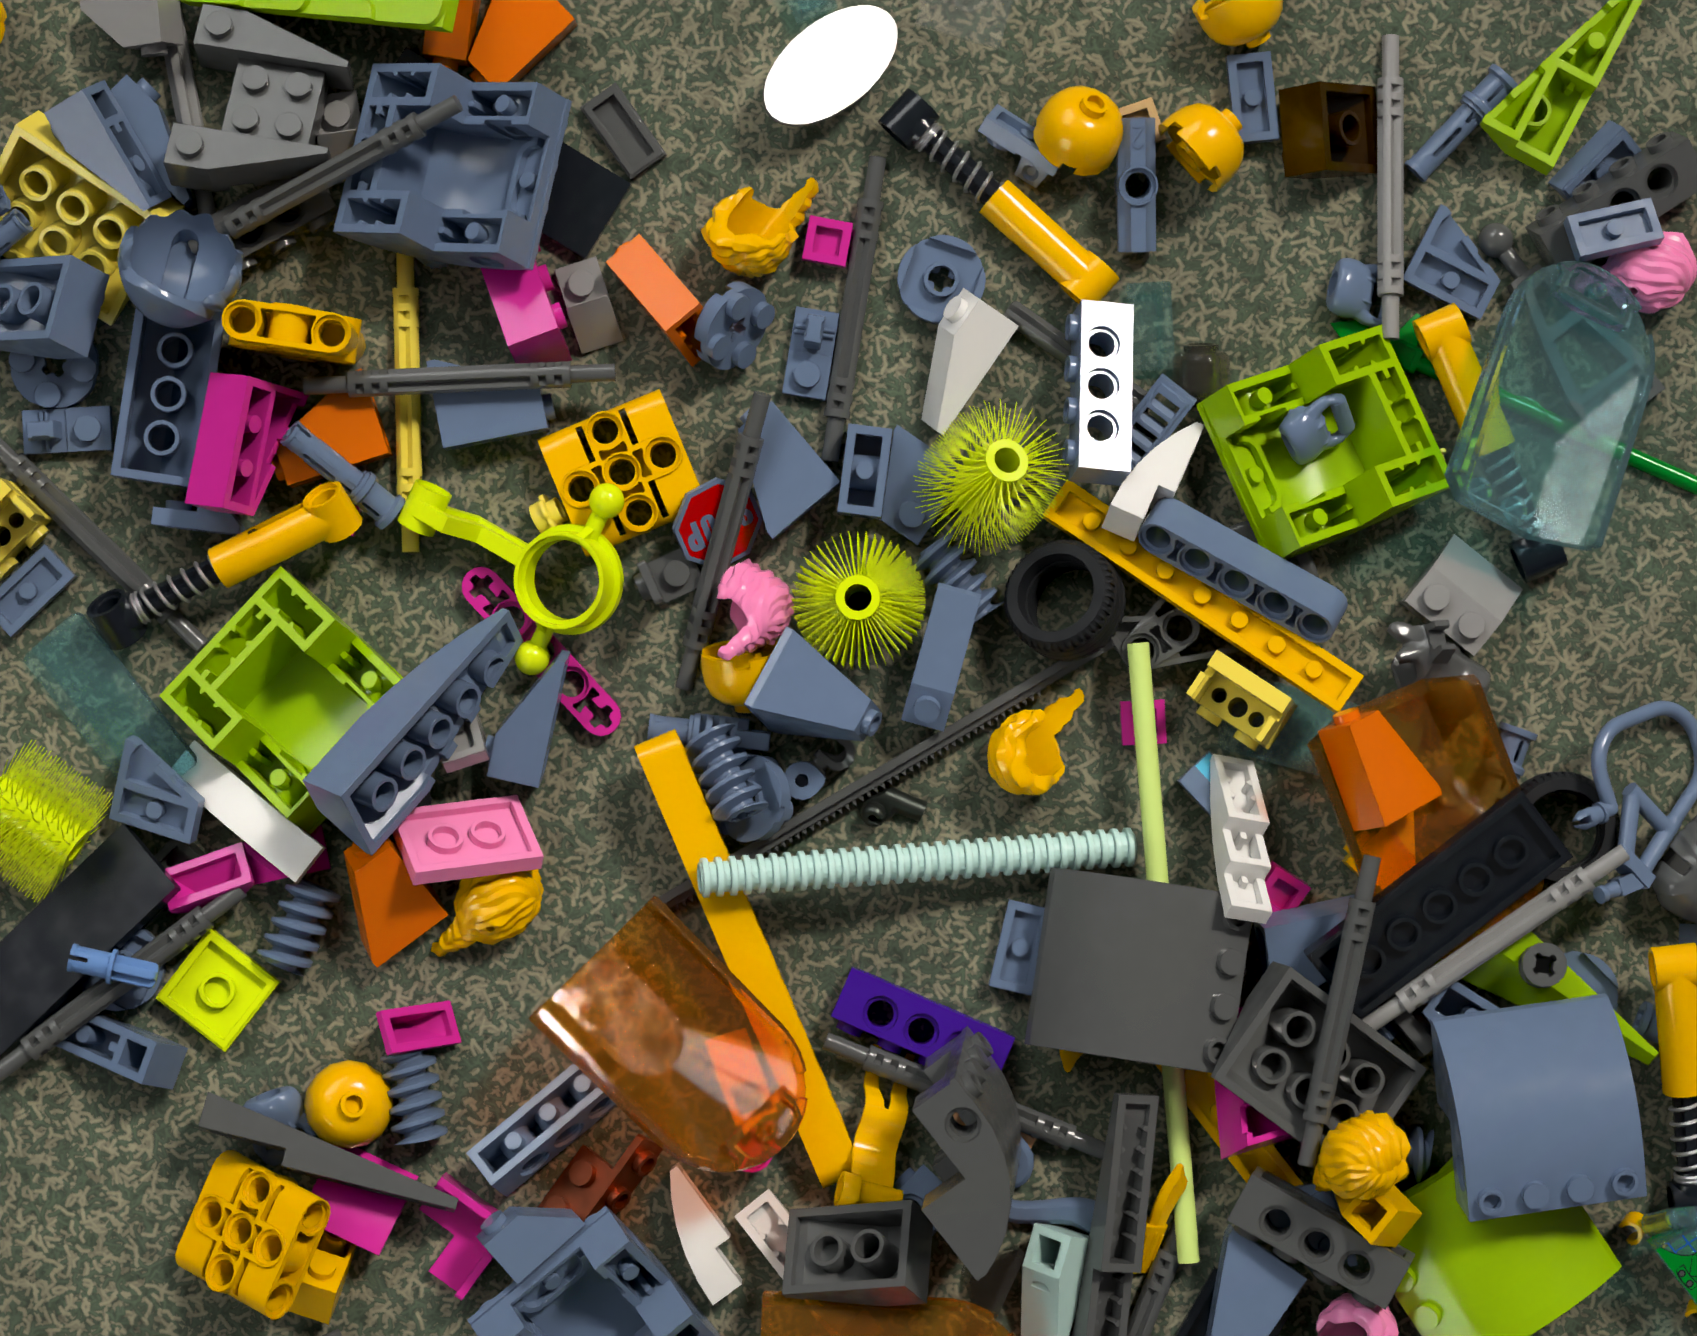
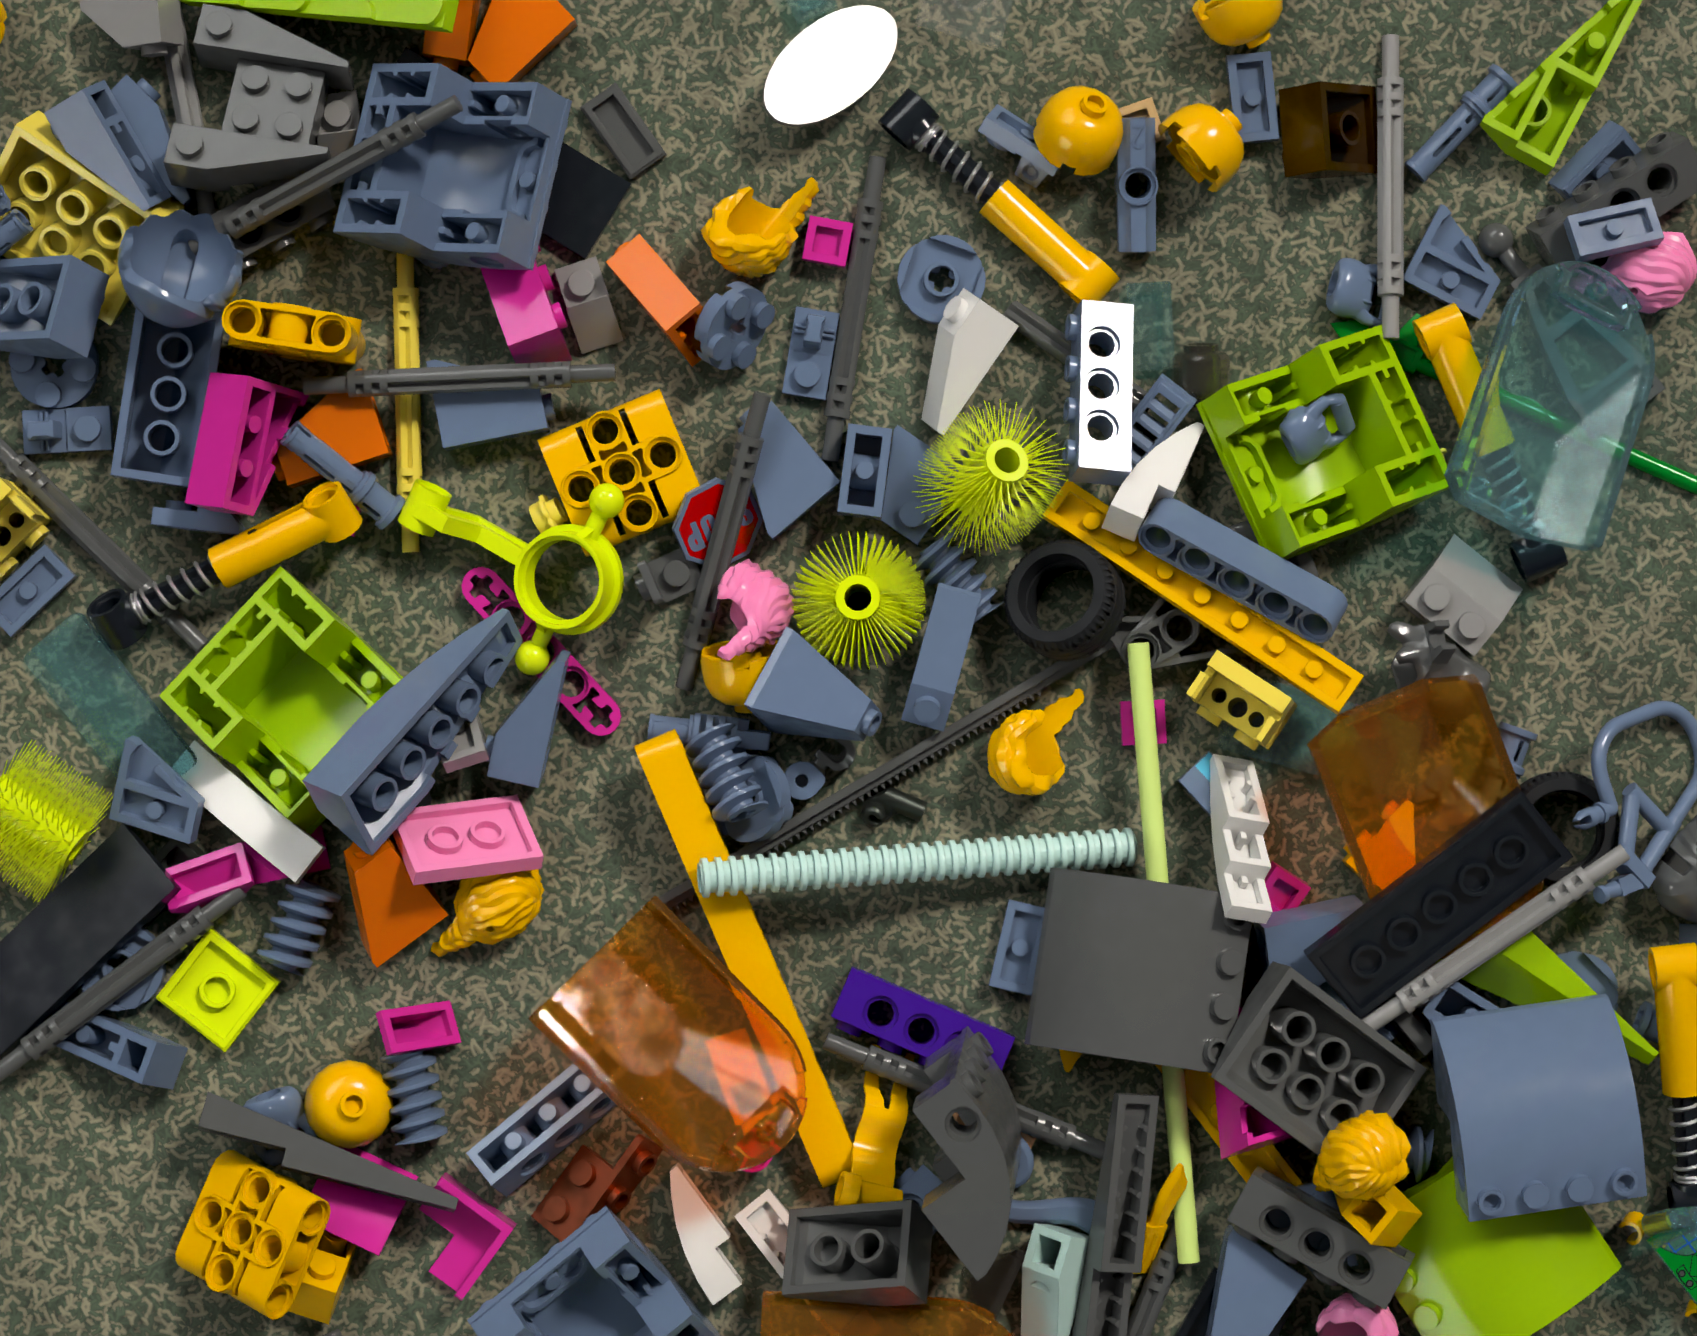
medium blue axle [67,943,159,989] -> none
sand blue slope [476,1206,586,1284] -> none
dark grey axle [1297,854,1381,1168] -> none
orange slope [1318,707,1442,831] -> none
dark grey wheel [1518,942,1567,988] -> none

